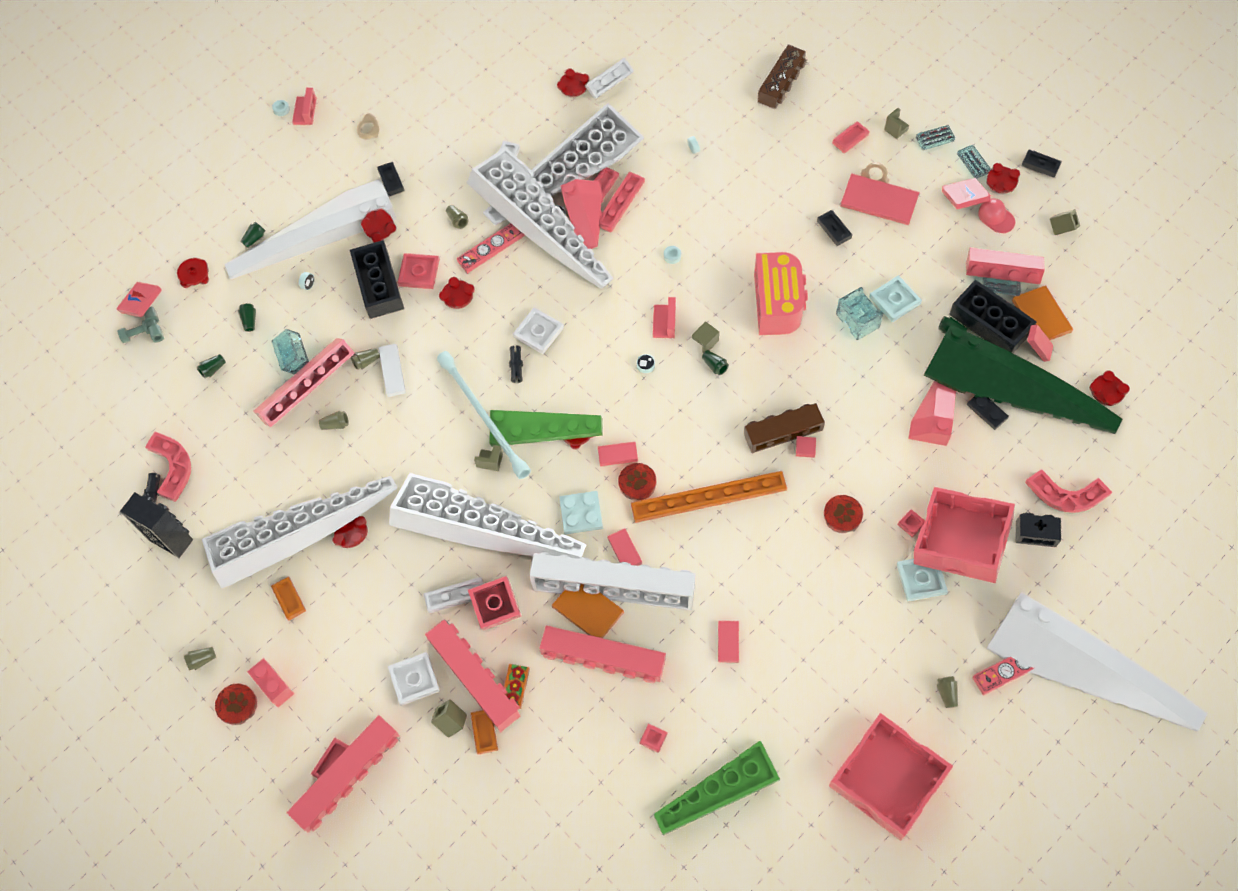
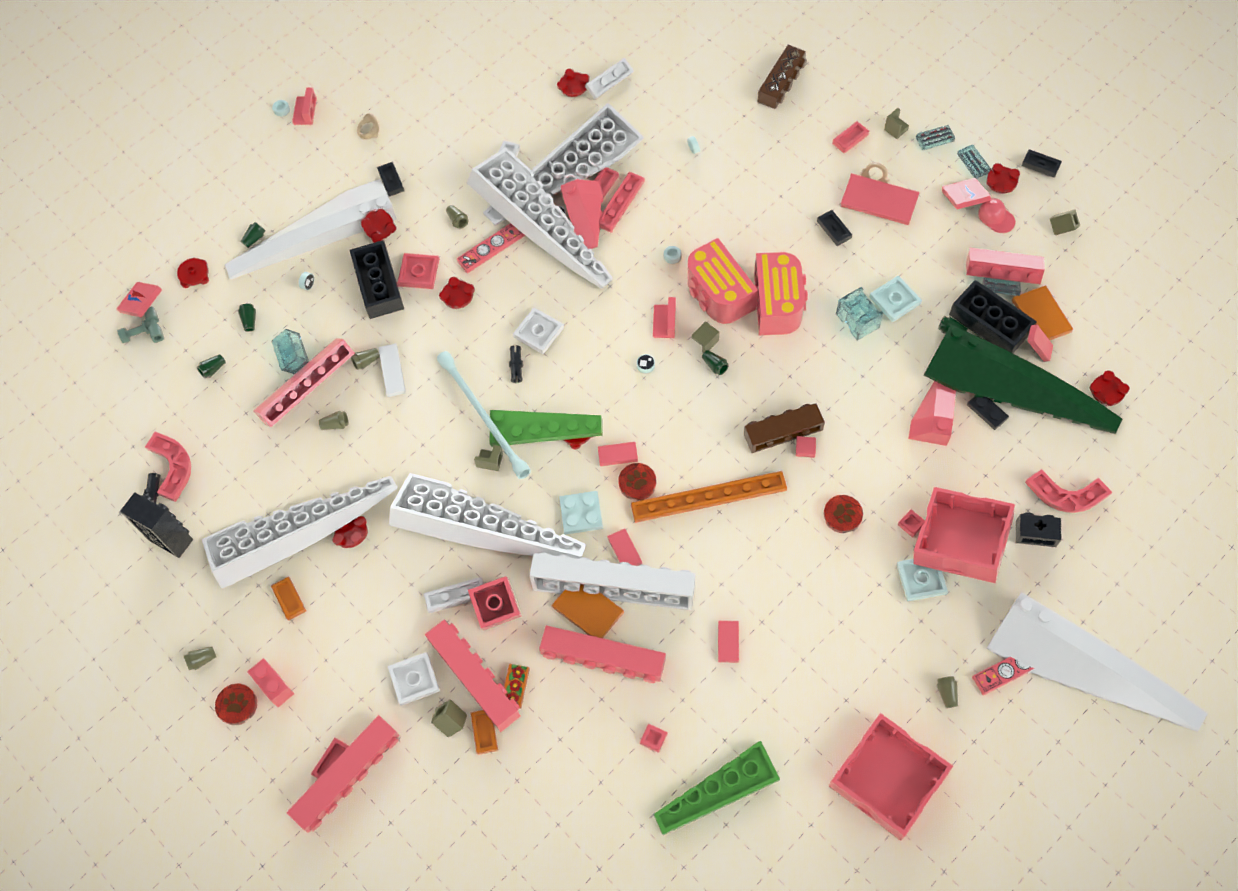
none -> coral brick [687,238,758,324]

